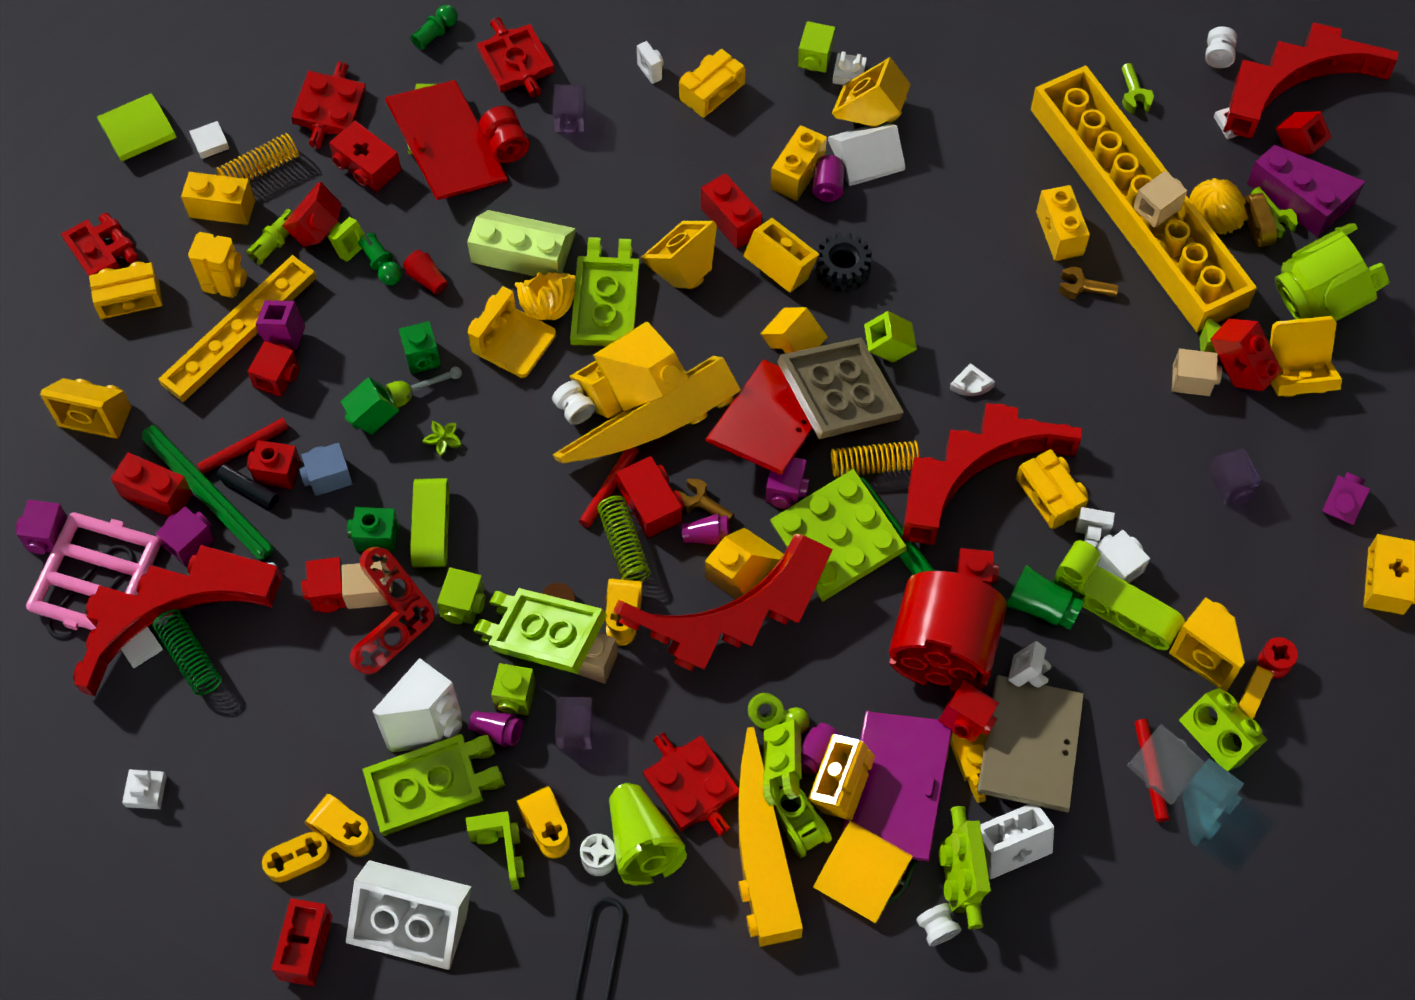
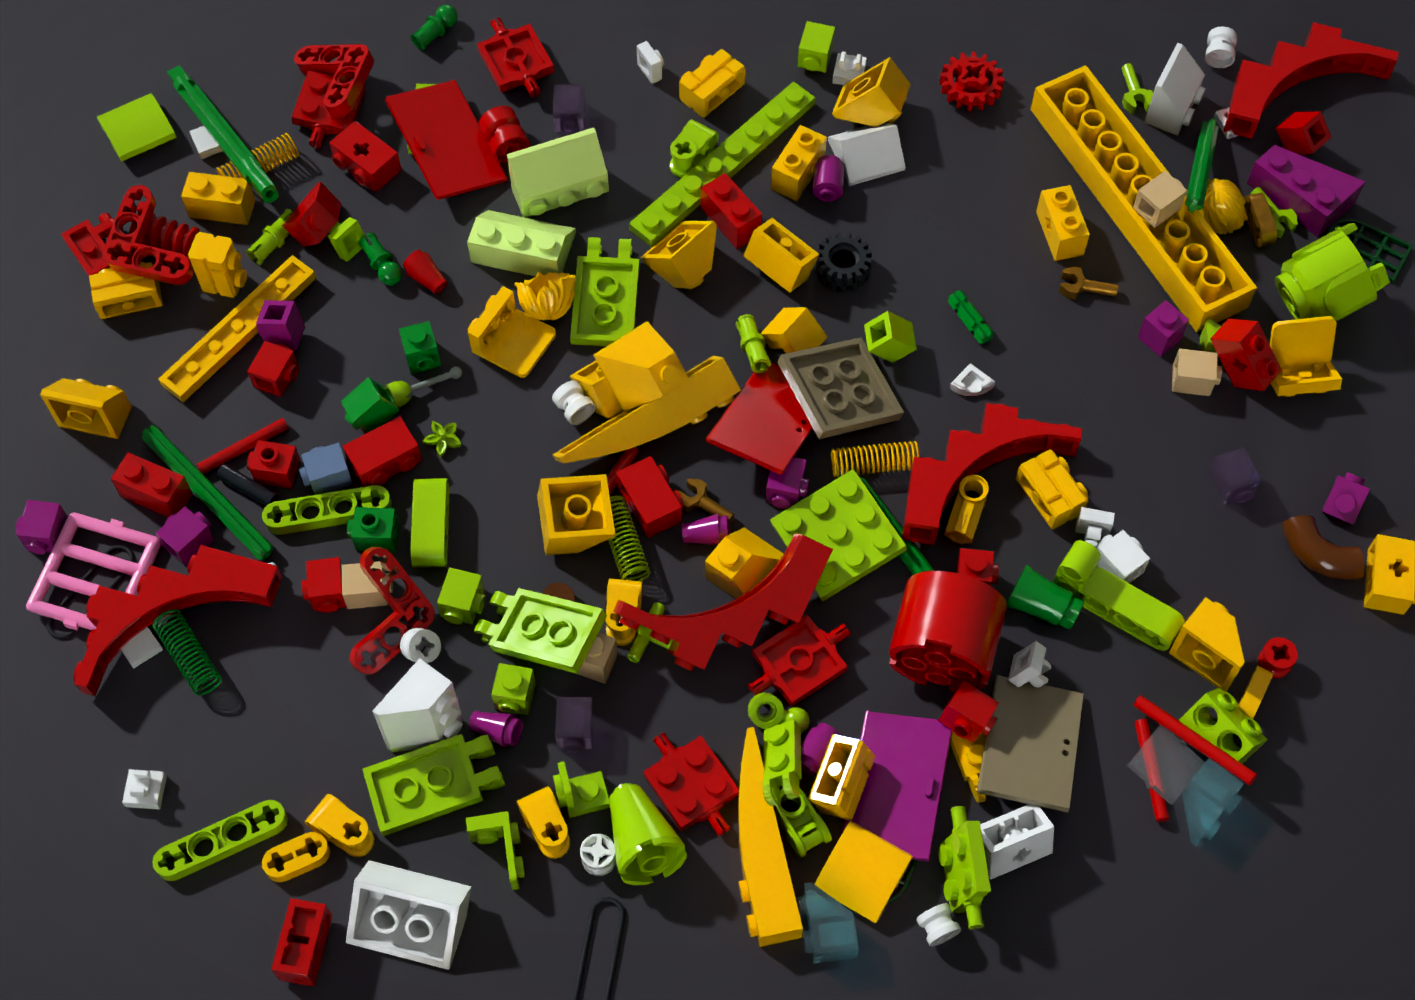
none -> red beam [103,185,194,285]
none -> red piece [129,213,200,261]
none -> lime beam [152,800,288,881]
none -> green piece [167,65,279,203]
none -> lime beam [262,485,392,535]
none -> red beam [294,44,374,118]
none -> red brick [342,416,422,487]
none -> white wheel [400,628,441,663]
none -> yellowish green slope [507,127,609,218]
none -> yellow slope [537,474,615,556]
none -> lime bracket [553,761,610,818]
none -> lime piece [627,602,673,663]
none -> lime plate [629,81,815,247]
none -> lime piece [670,119,719,178]
none -> lime pin [735,314,771,373]
none -> red plate [748,614,851,707]
none -> clear light blue slope [797,882,859,964]
none -> red gear [939,51,1005,111]
none -> yellow piece [944,474,989,544]
none -> green axle [948,290,994,344]
none -> red bar [1133,695,1258,786]
none -> magenta brick [1138,300,1189,358]
none -> white slope [1144,43,1206,136]
none -> green axle [1185,119,1219,212]
none -> reddish brown cylinder [1282,515,1365,580]
none -> dark green window [1328,219,1413,284]

